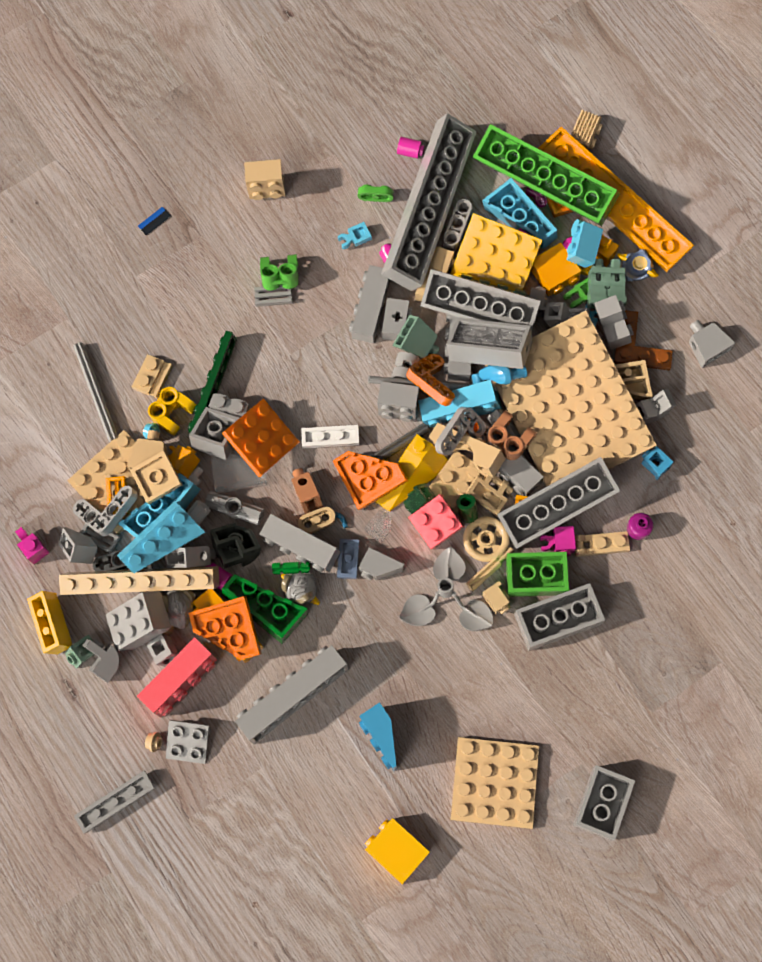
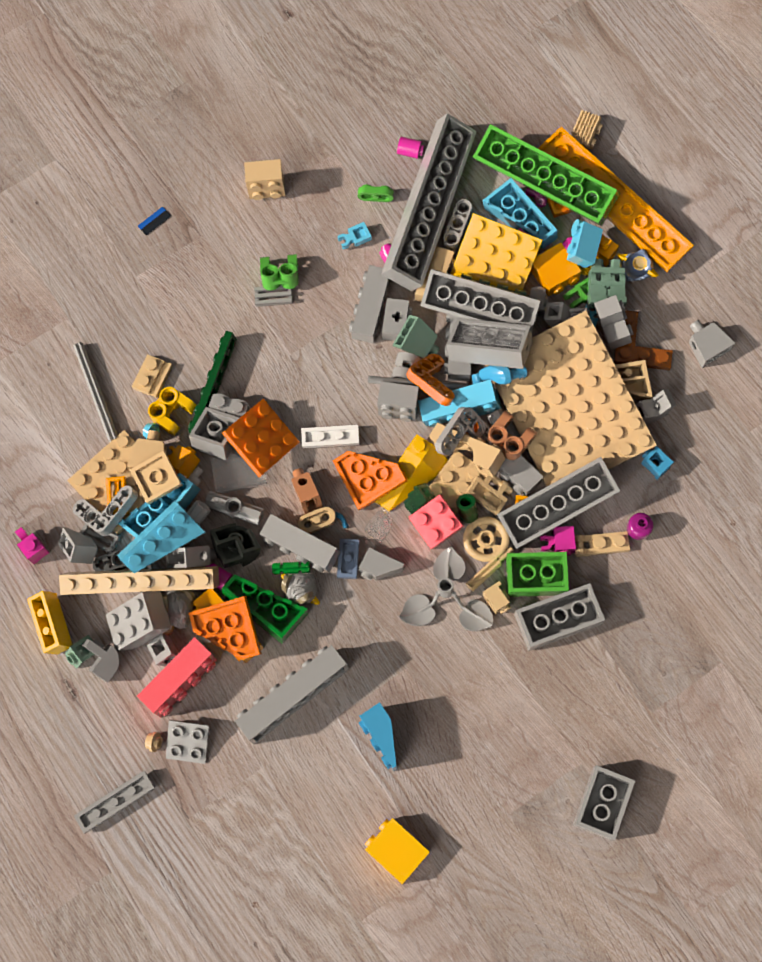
dark grey axle [370,423,429,460] -> none
tan plate [451,737,539,829] -> none

